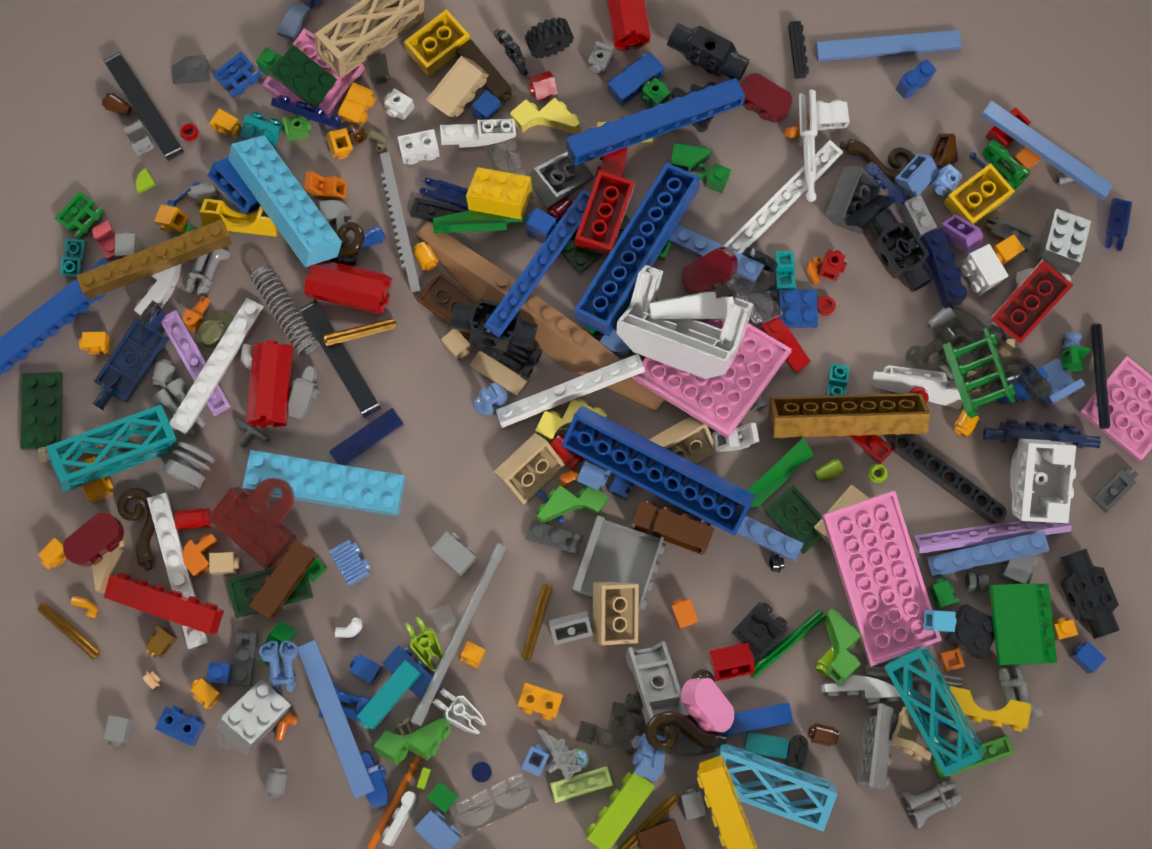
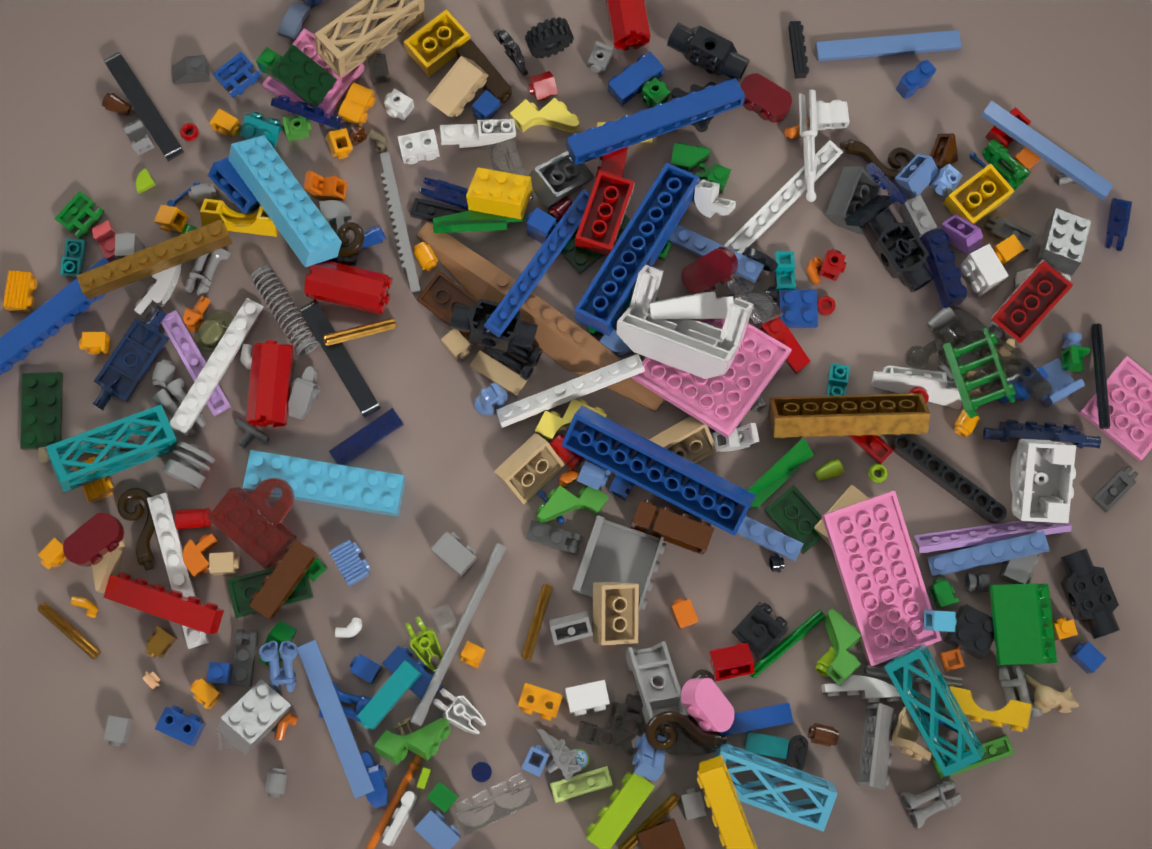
none -> light orange brick [2,270,38,313]
none -> white brick [565,680,610,717]
none -> white brick [694,180,736,218]
none -> tan animal [1025,674,1079,713]

